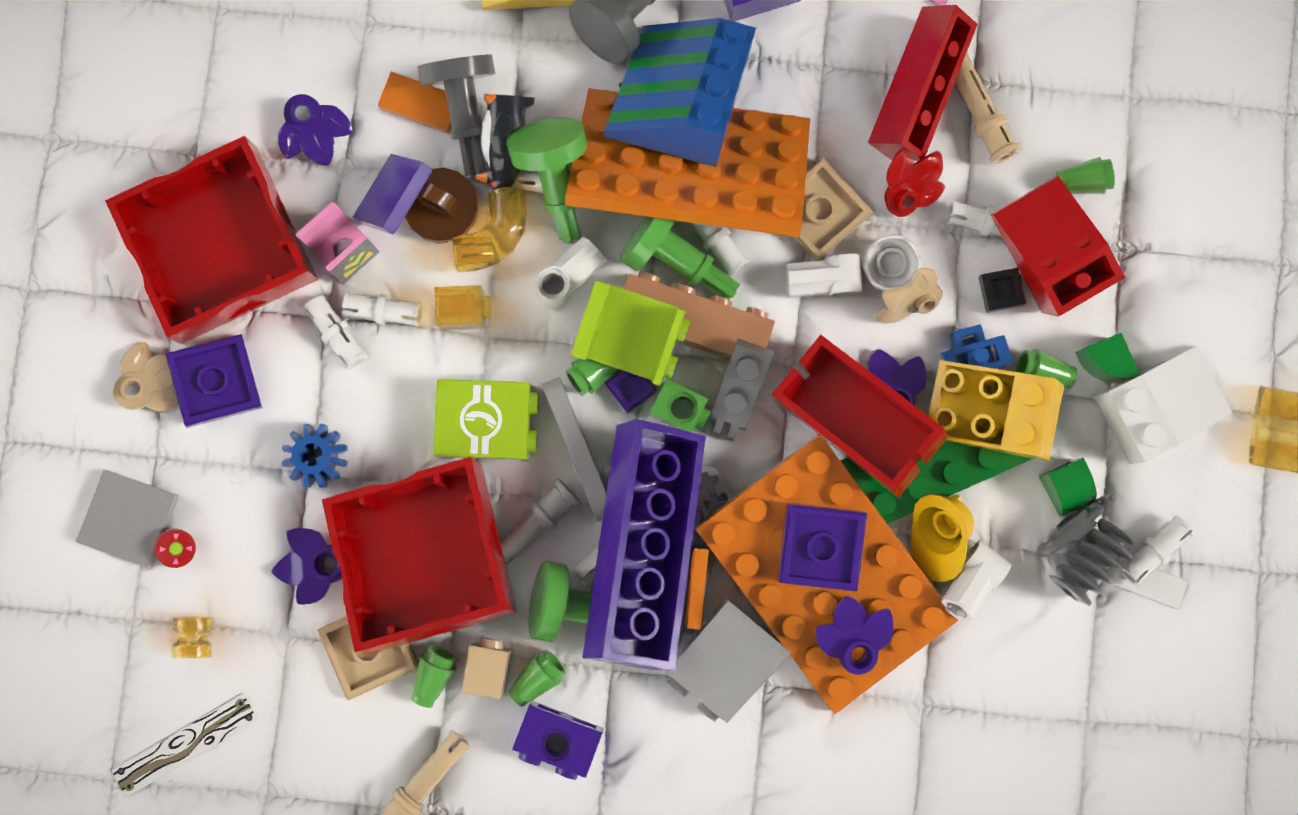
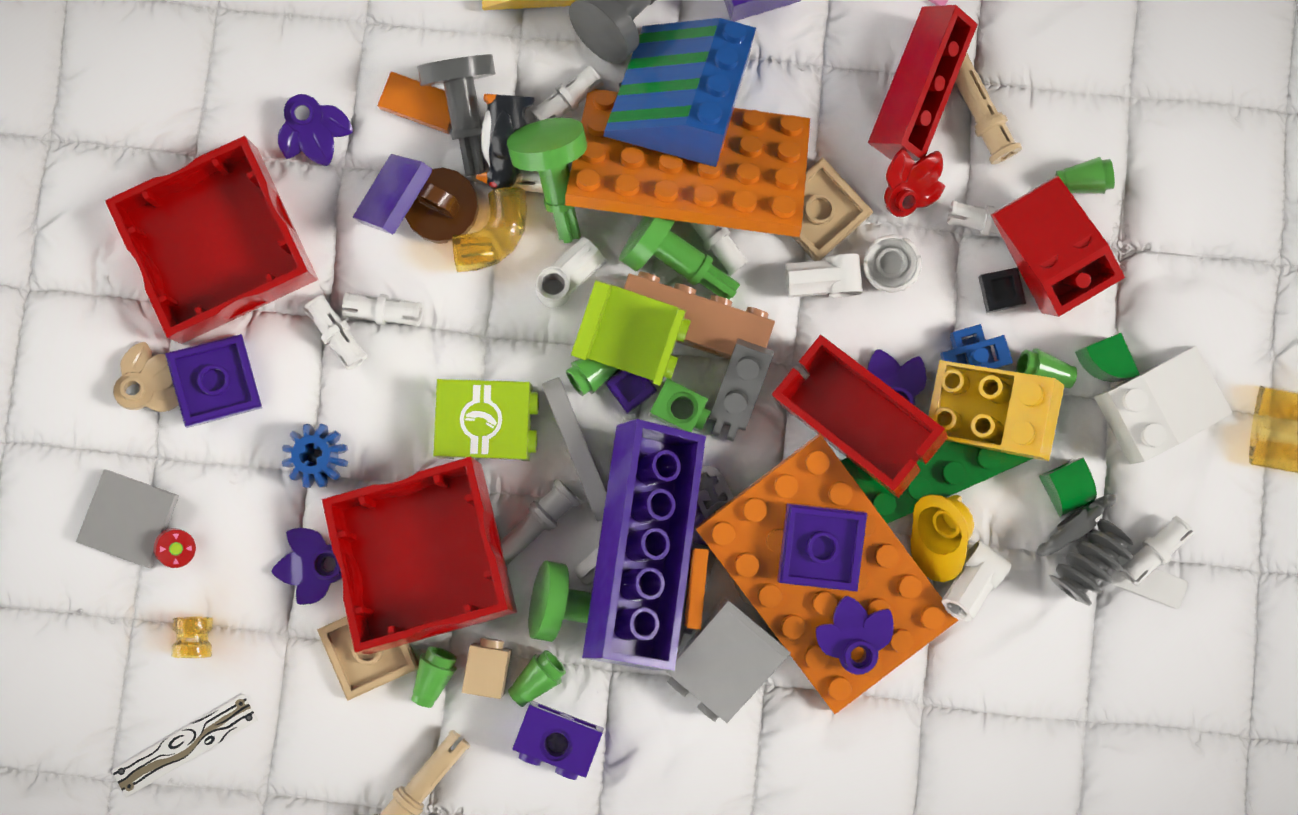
bright pink piece [296,201,380,284] -> none
clear yellow brick [434,285,492,331] -> none
tan plate [875,268,943,324] -> none
none -> white pin [530,65,604,121]

